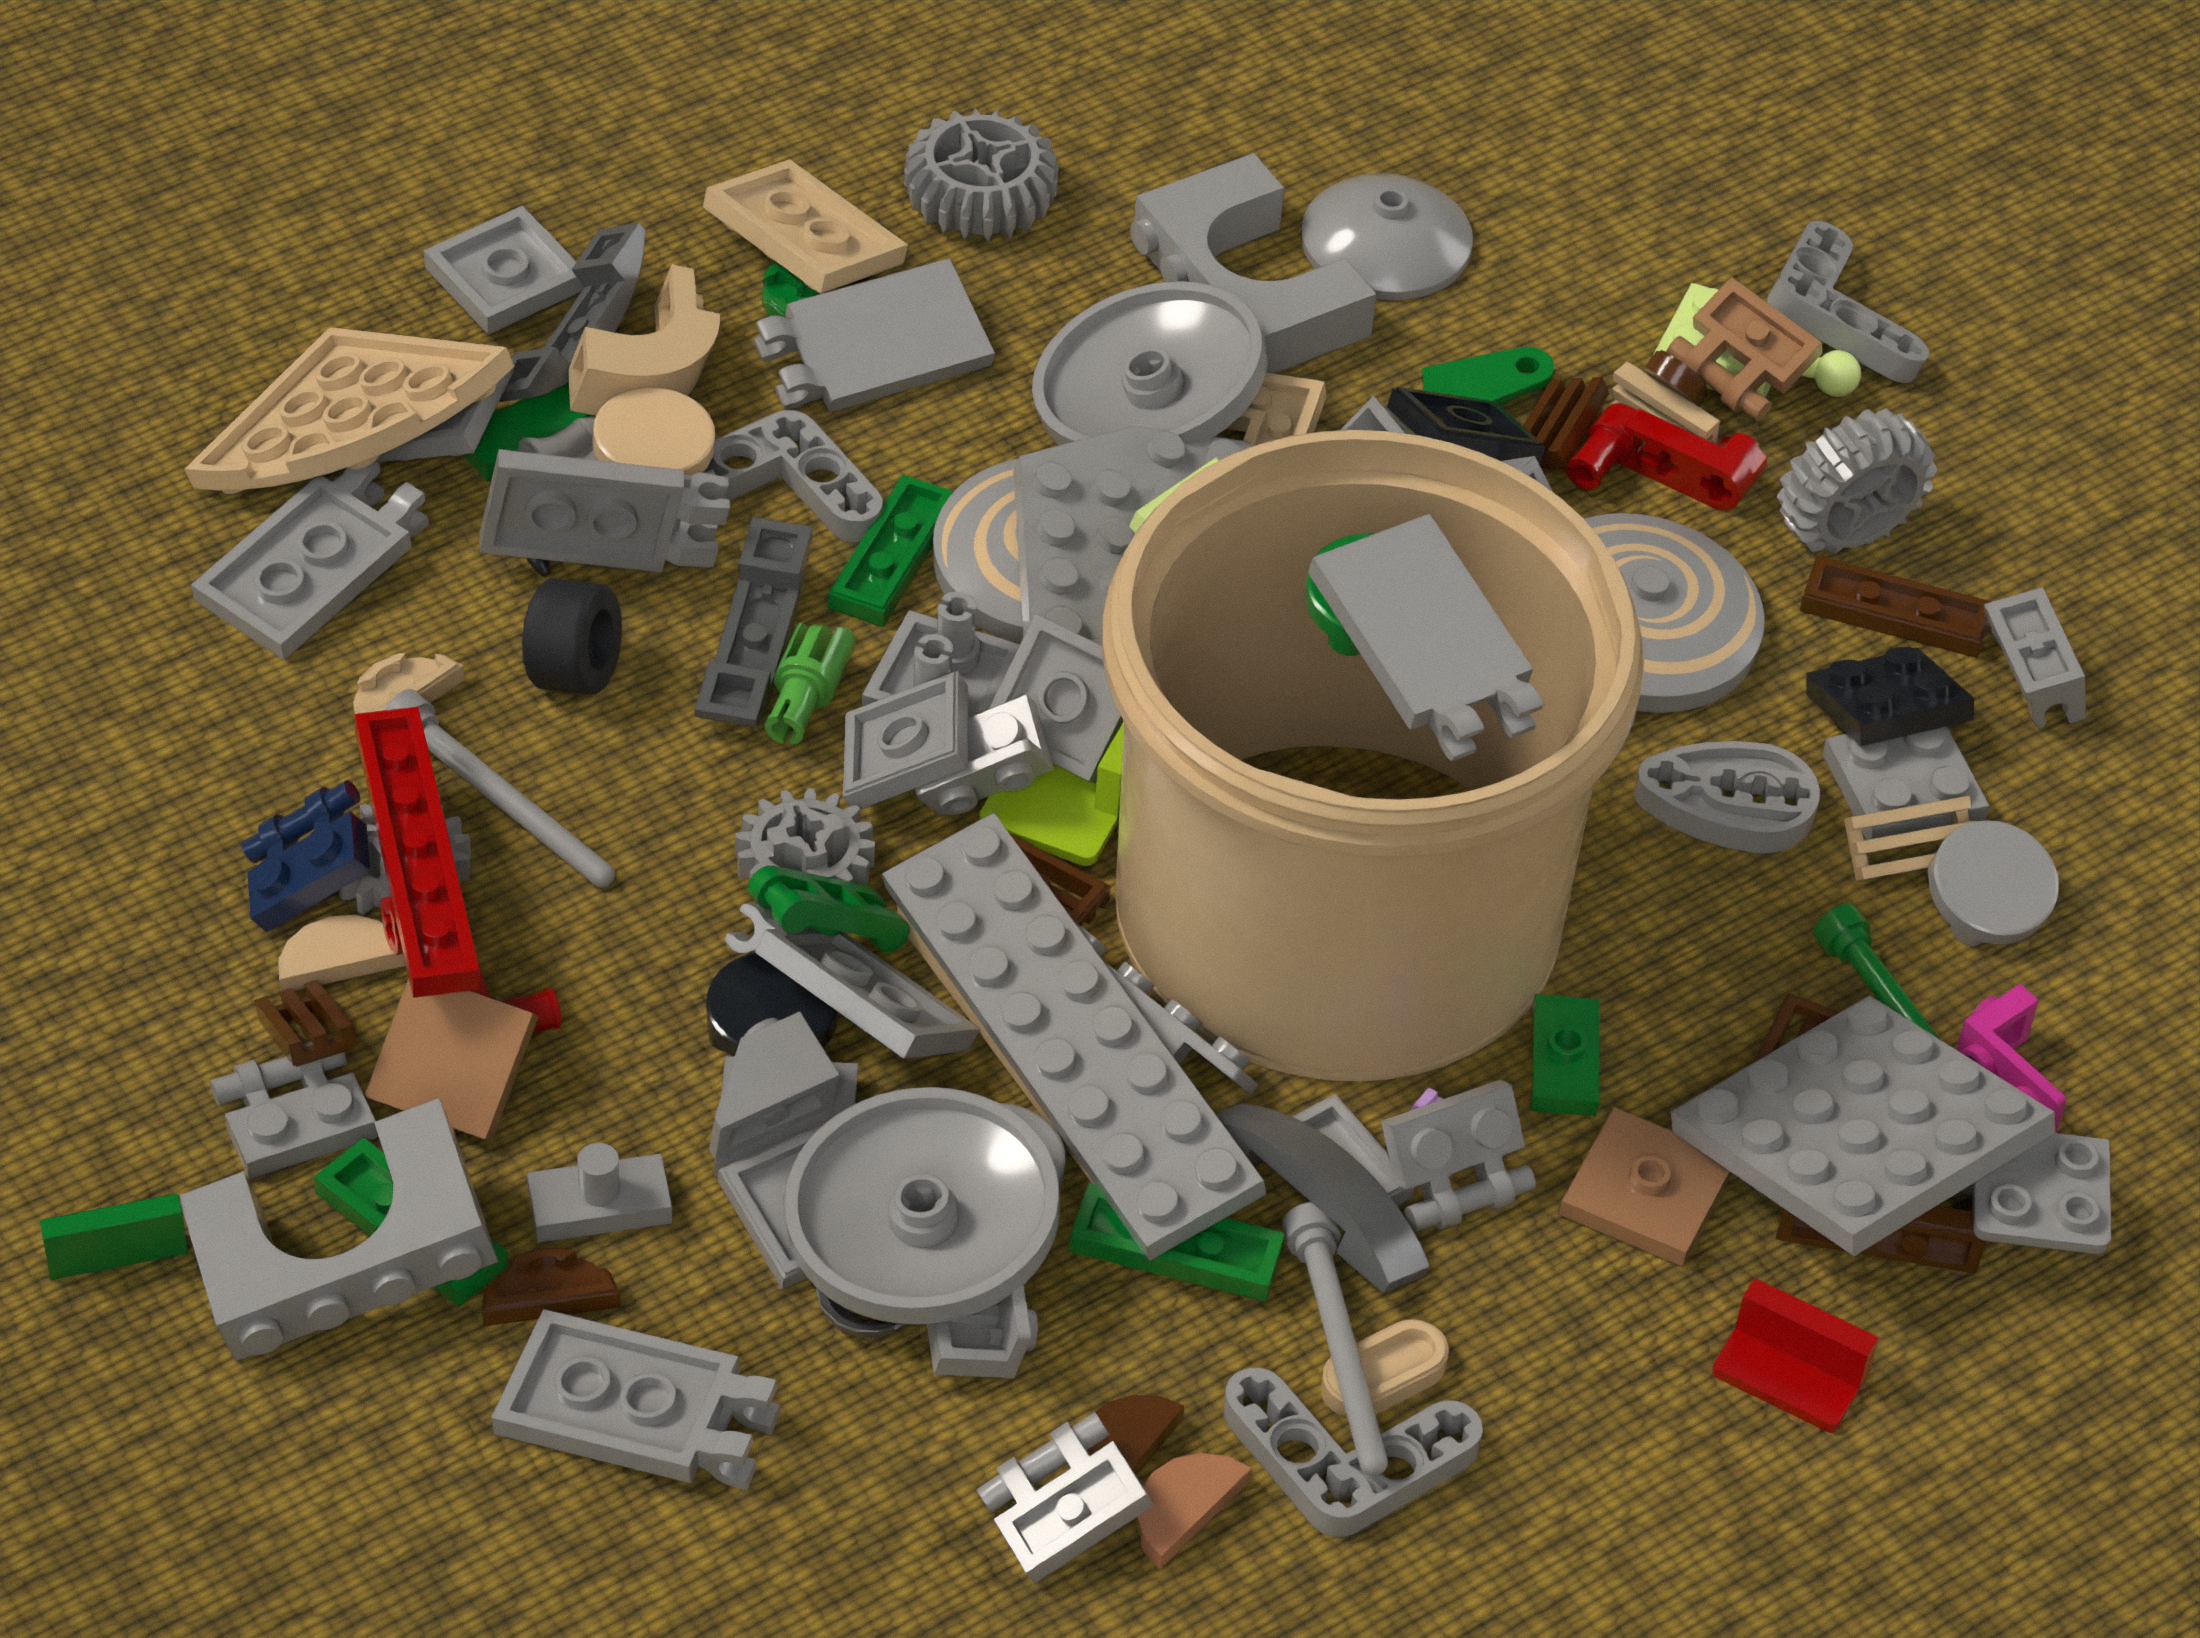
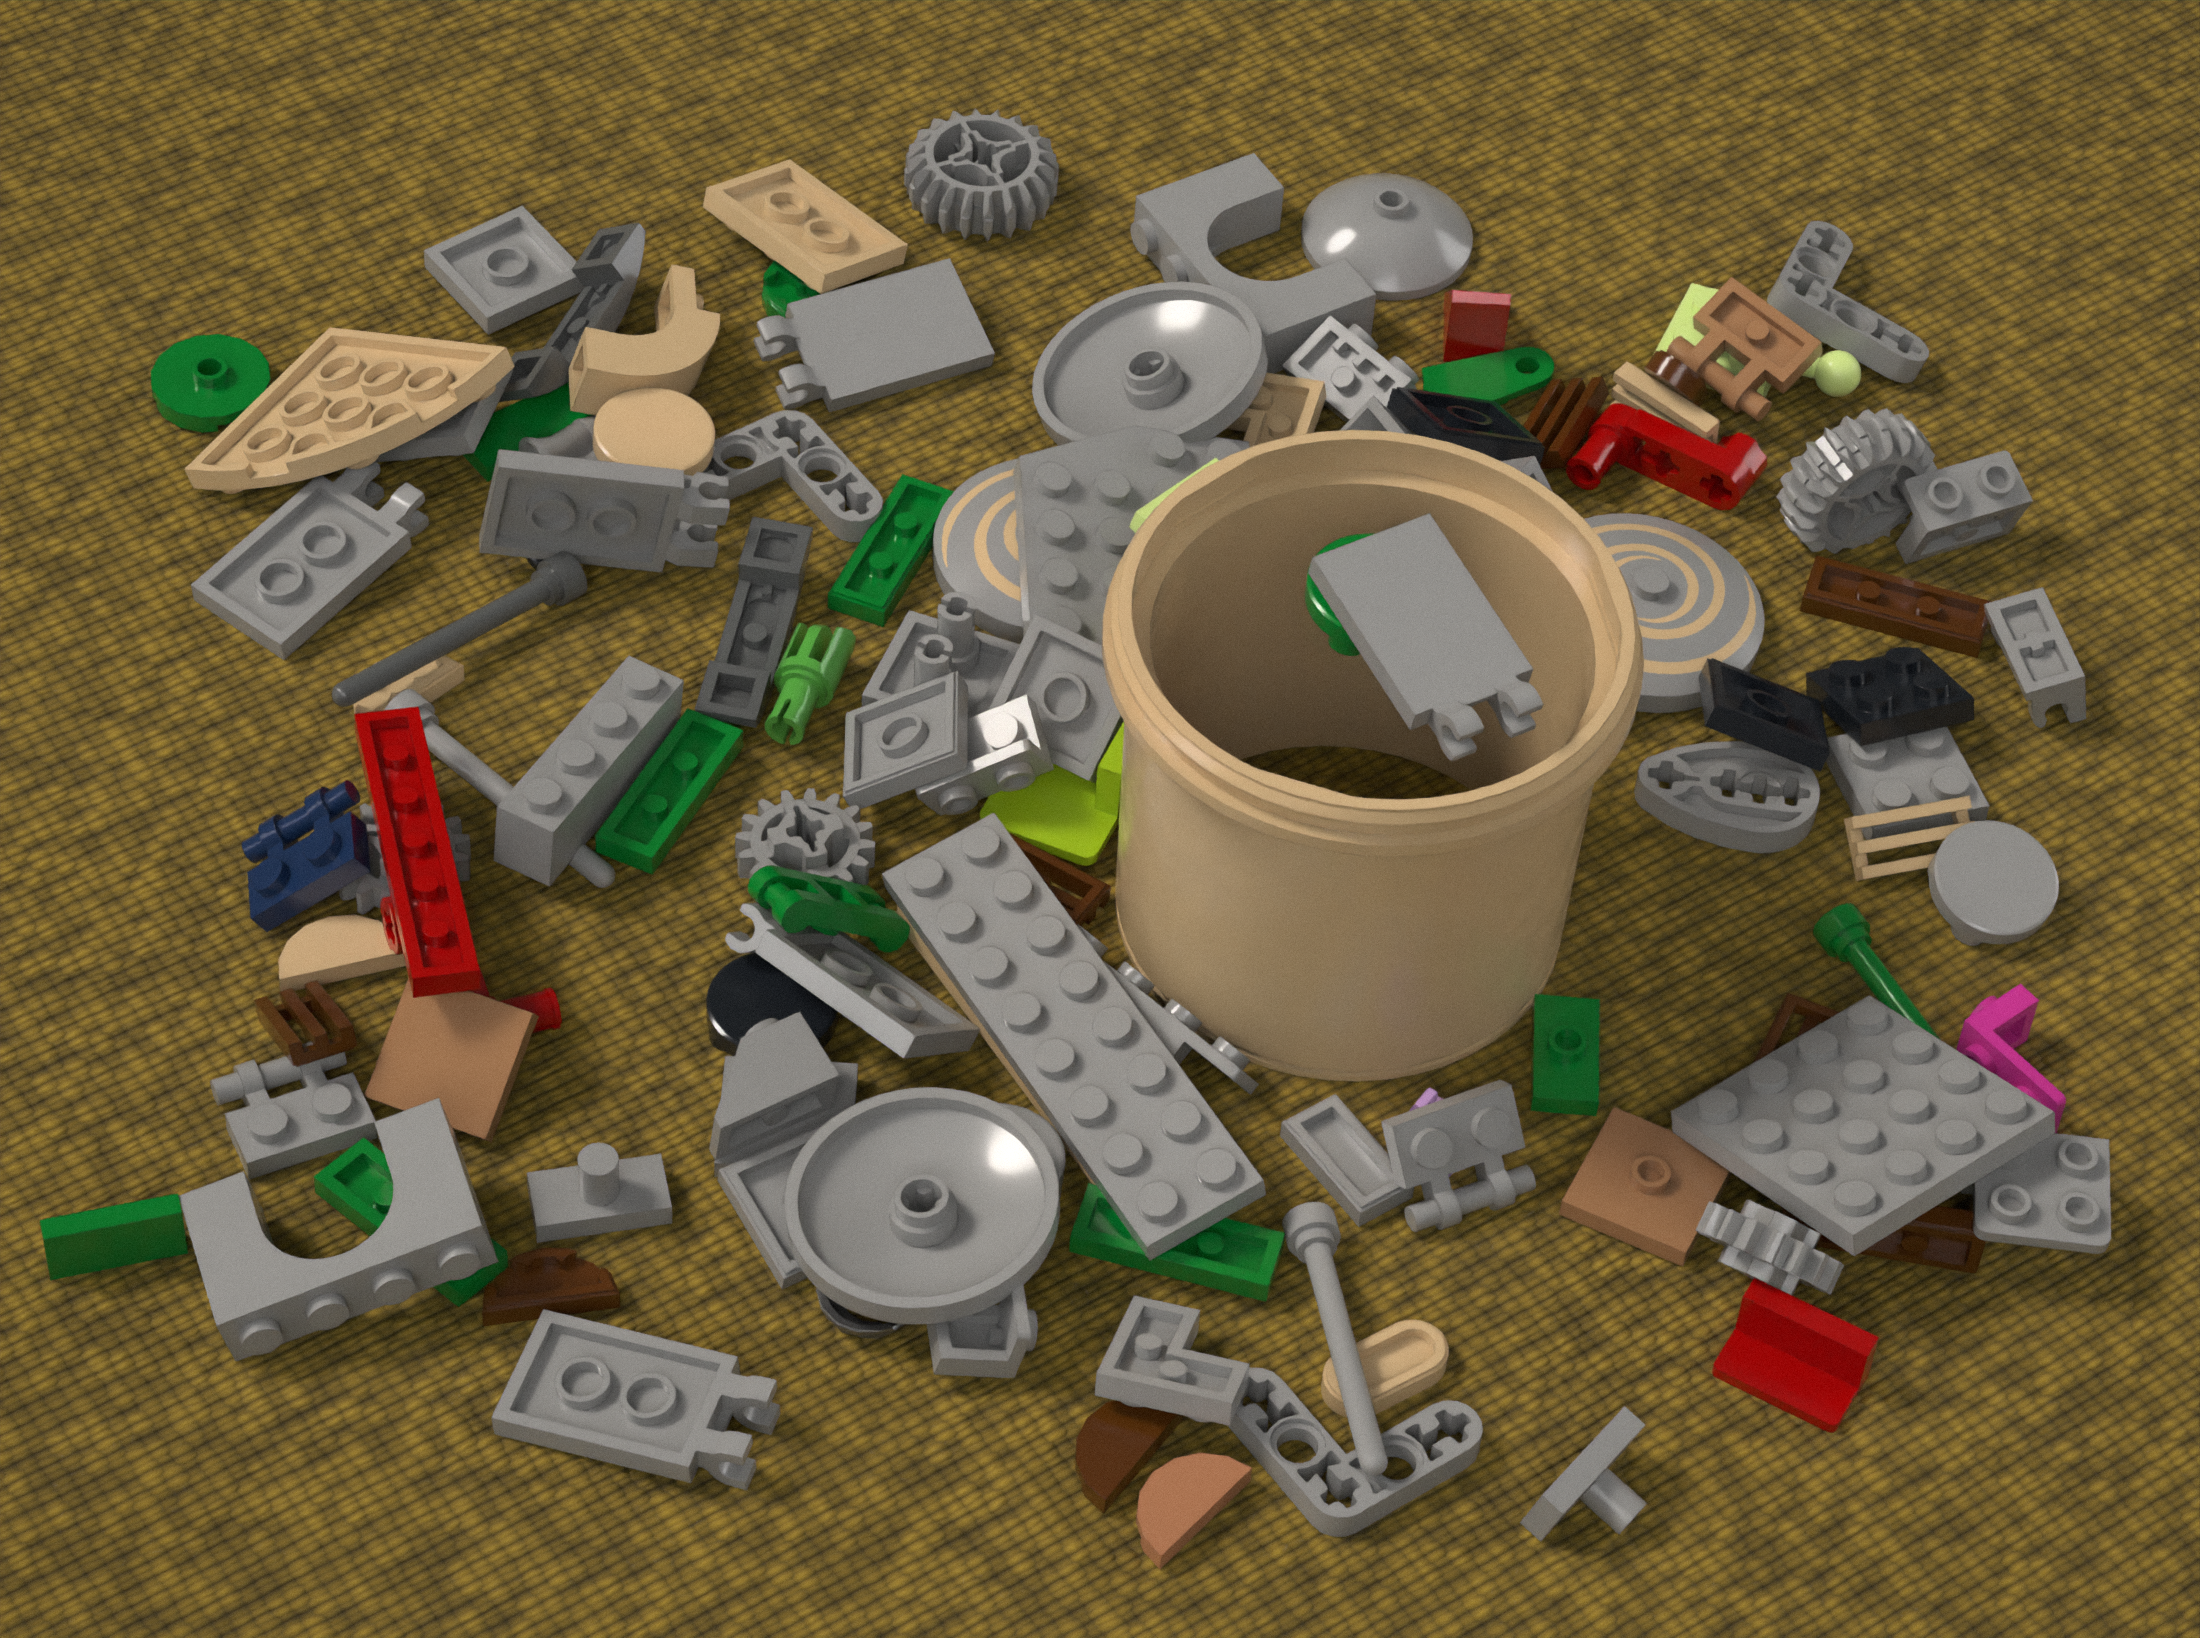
black tyre [522,579,622,695] -> none
plate [976,1412,1154,1584] -> none
dark grey slope [1215,1104,1430,1294] -> none
none -> green plate [151,334,271,433]
none -> dark grey piece [332,551,587,707]
none -> light grey brick [494,656,684,887]
none -> green plate [595,708,743,875]
none -> light grey plate [1095,1295,1250,1426]
none -> light grey bracket [1282,315,1419,423]
none -> red slope [1443,290,1511,362]
none -> light grey tile [1520,1406,1647,1542]
none -> light grey gear [1695,1199,1844,1296]
none -> black plate [1699,658,1830,772]
none -> light grey bracket [1896,451,2033,564]

